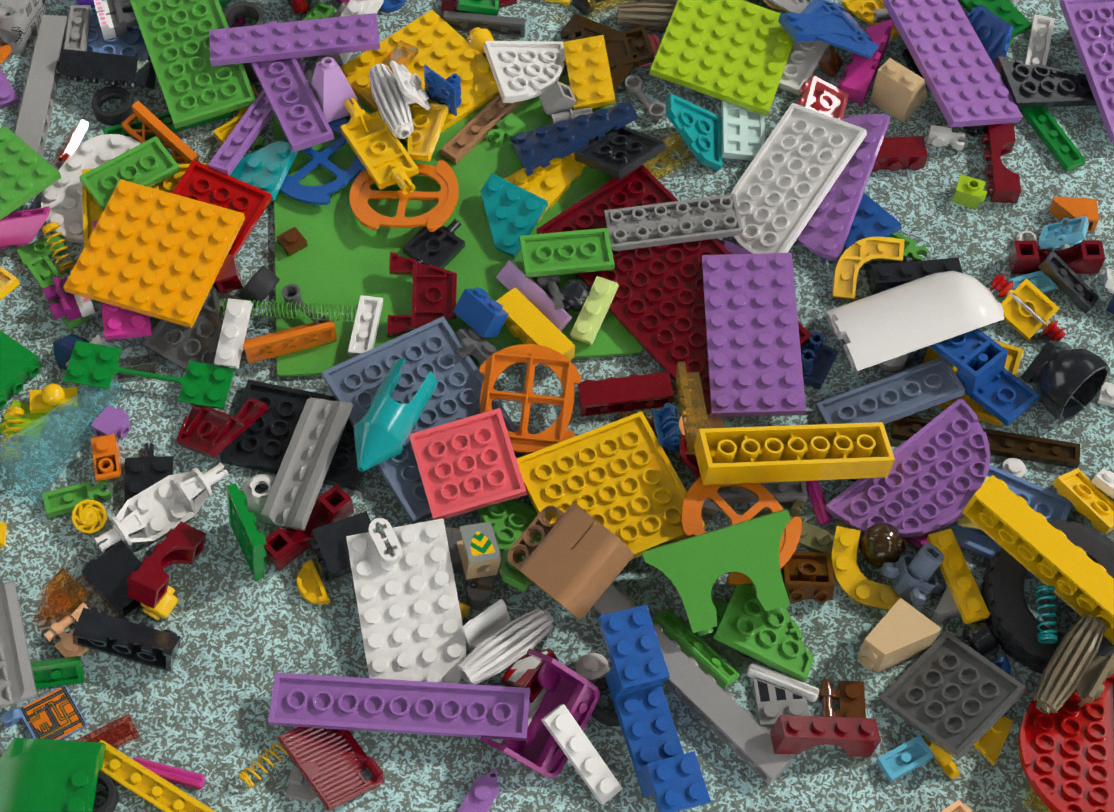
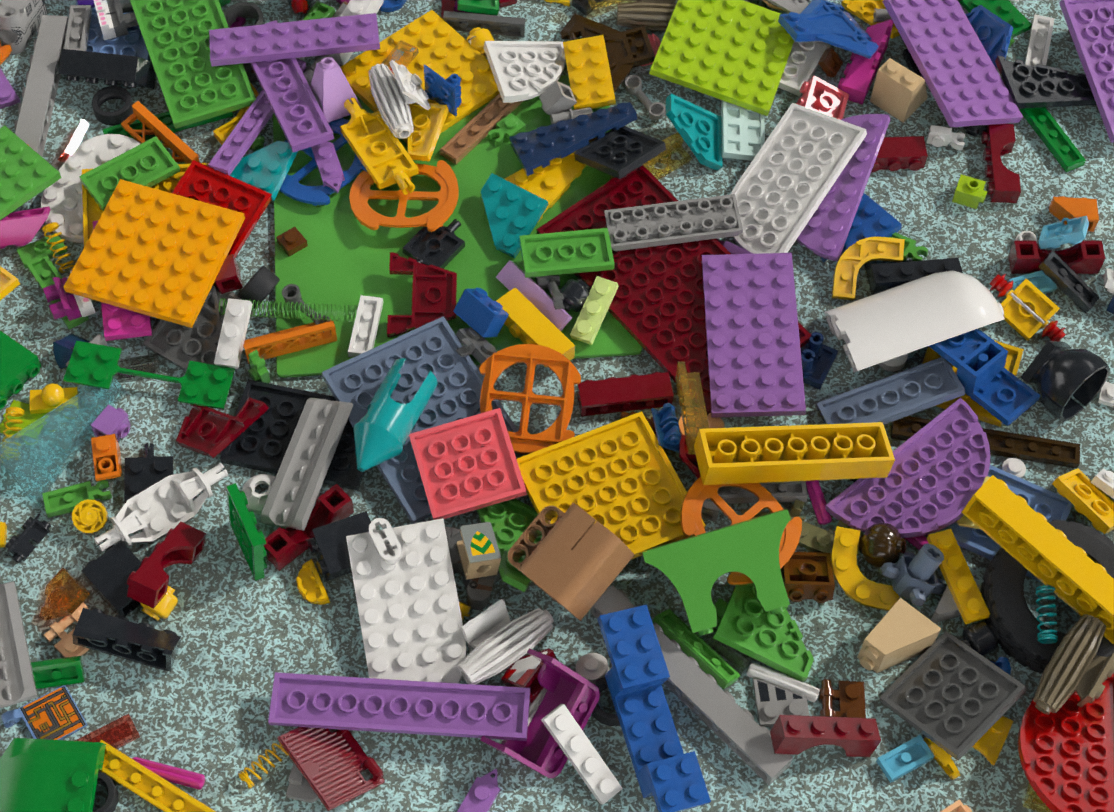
none -> black hinge [5,514,51,564]
none -> bright green plate [248,350,271,383]
none -> medium lavender plate [311,129,345,193]

